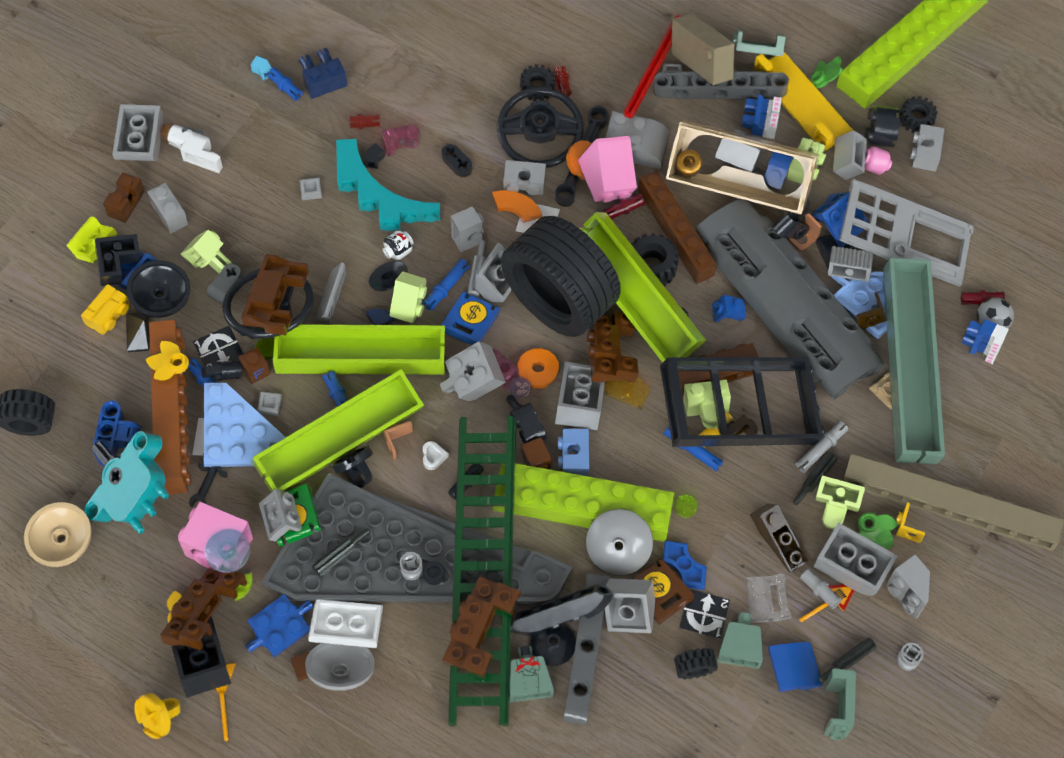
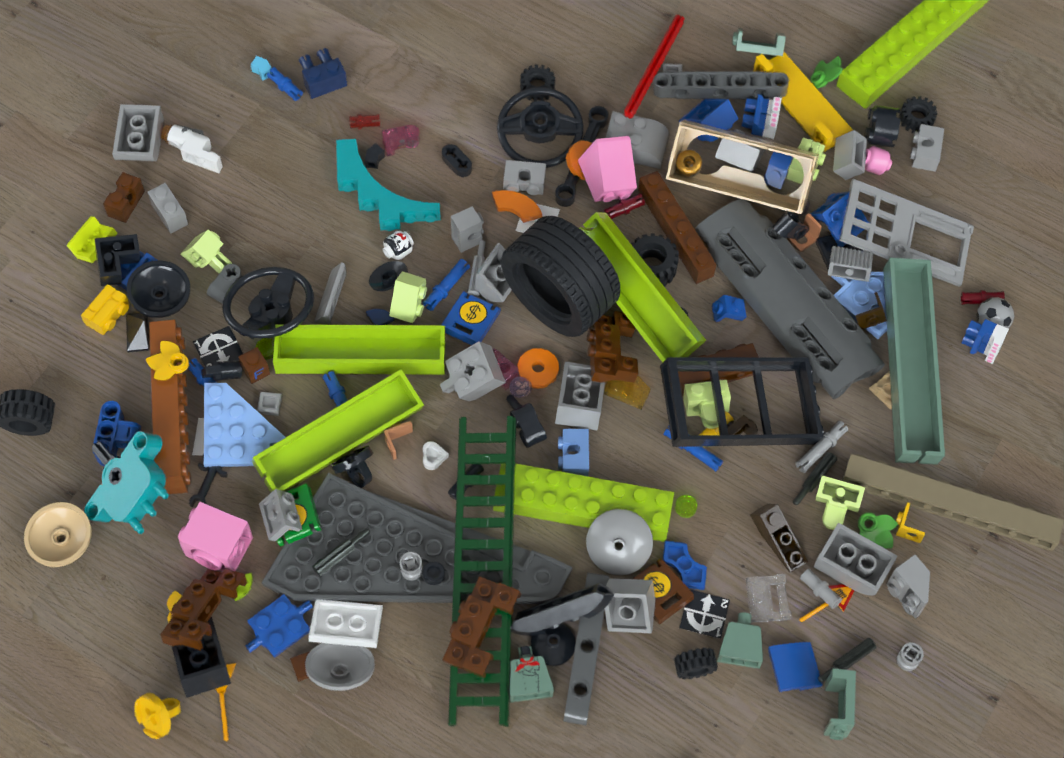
clear light blue dish [205,529,251,573] -> none
reddish brown bracket [241,254,309,335] -> none
light grey tile [299,178,322,201] -> none
reddish brown brick [521,437,552,469] -> none
clear red pin [554,66,572,96] -> none
dark tan brick [672,14,734,85] -> none
none -> blue slope [678,99,738,142]

